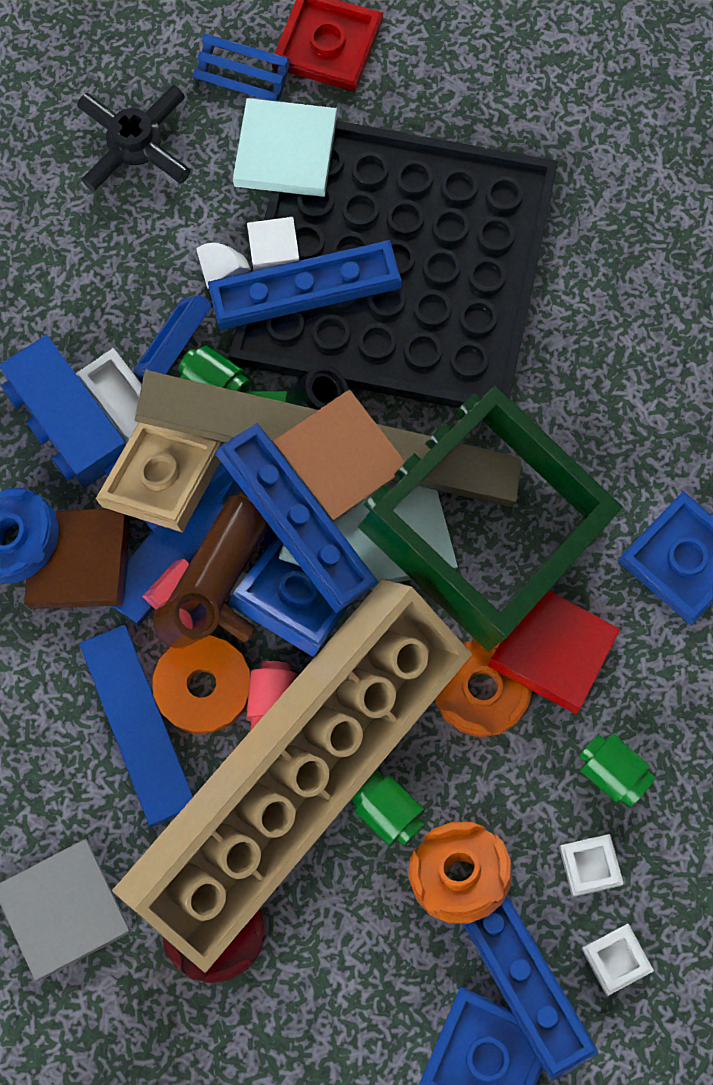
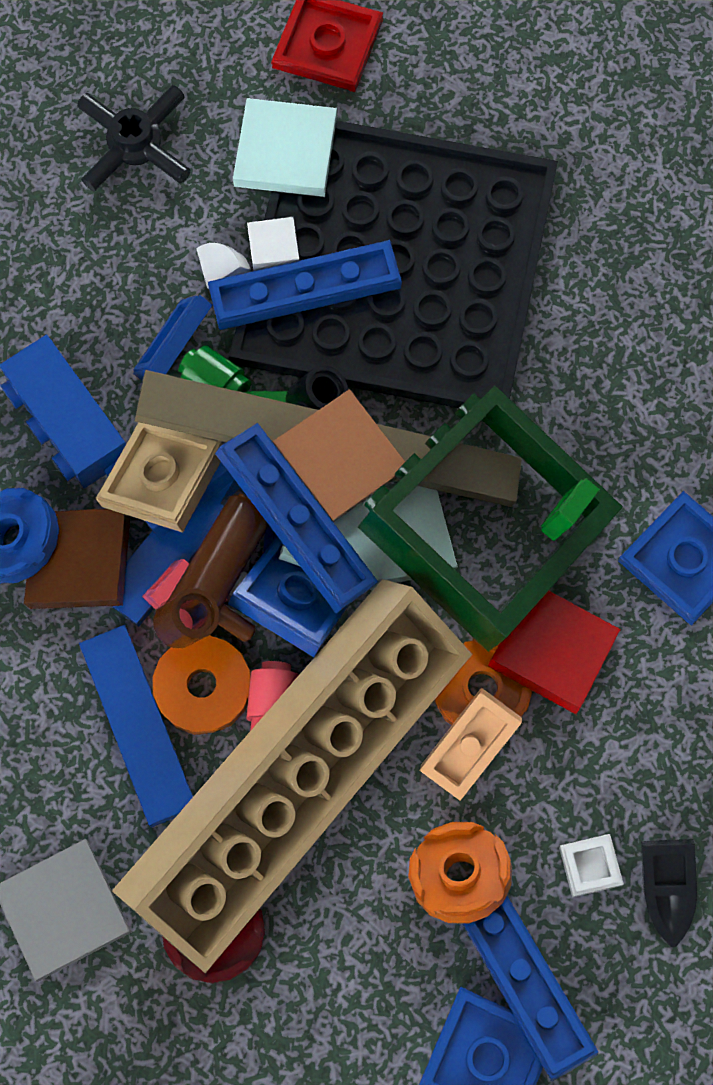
white tile [75,348,142,444] -> none
blue tile [193,33,291,102] -> none
green brick [350,770,425,847] -> none
green brick [578,733,656,808] -> none
white tile [581,924,654,996] -> none
none -> light nougat plate [420,688,522,801]
none -> green tile [541,478,600,541]
none -> black plate [641,839,697,947]

